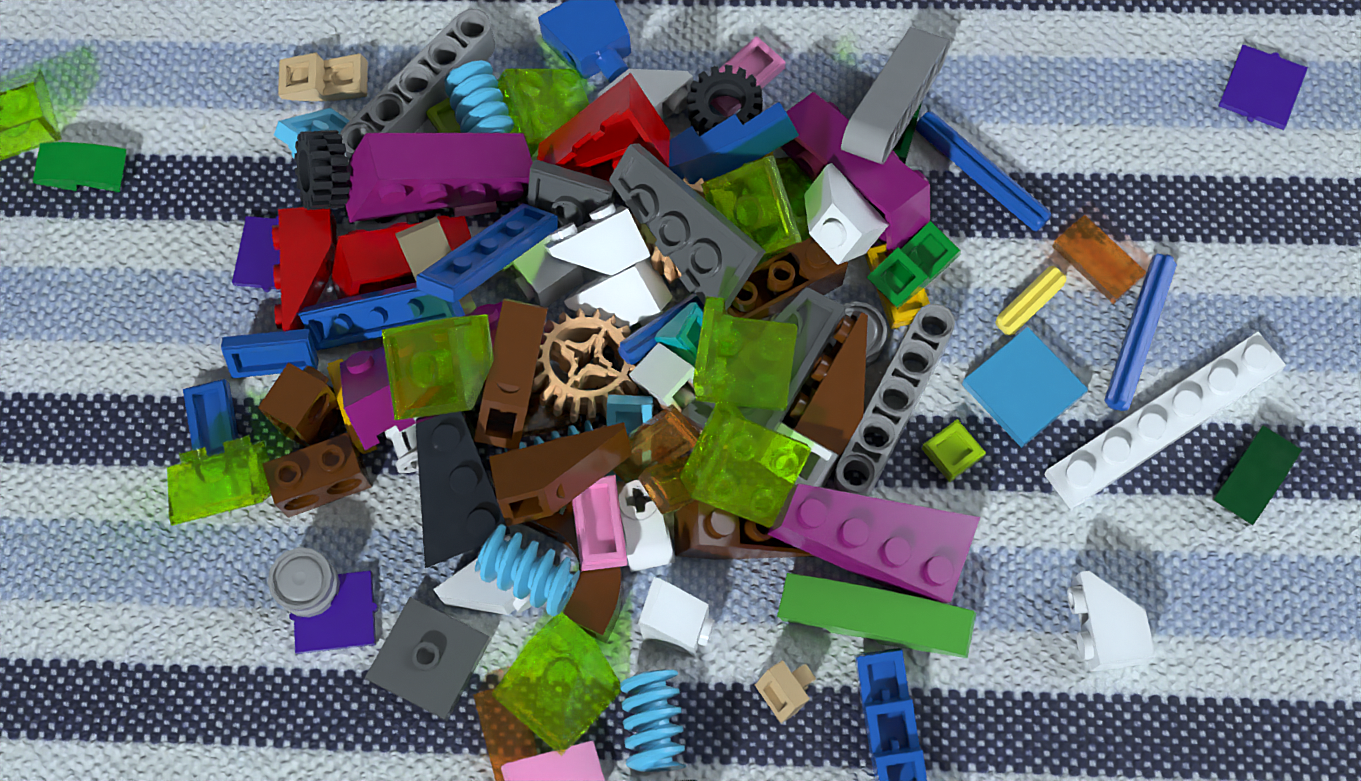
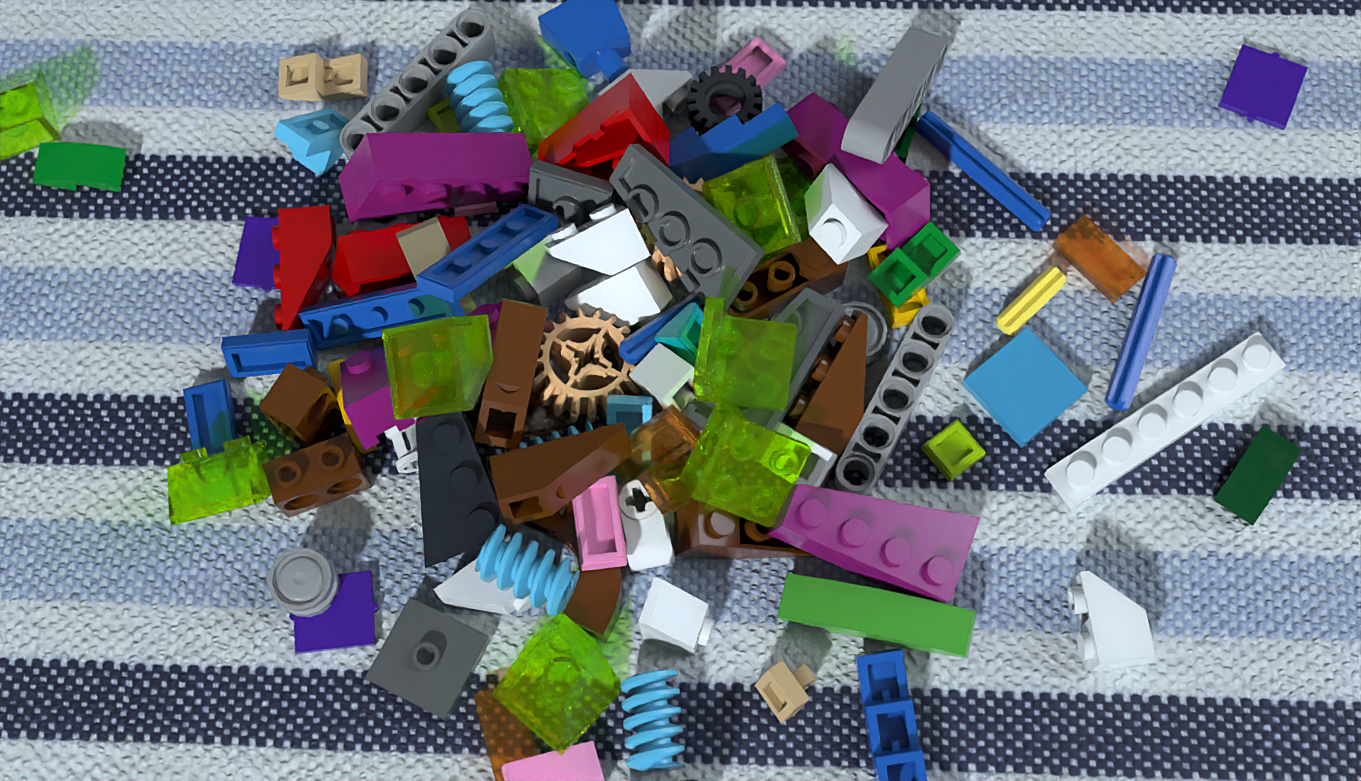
black tyre [294,130,350,210] -> none

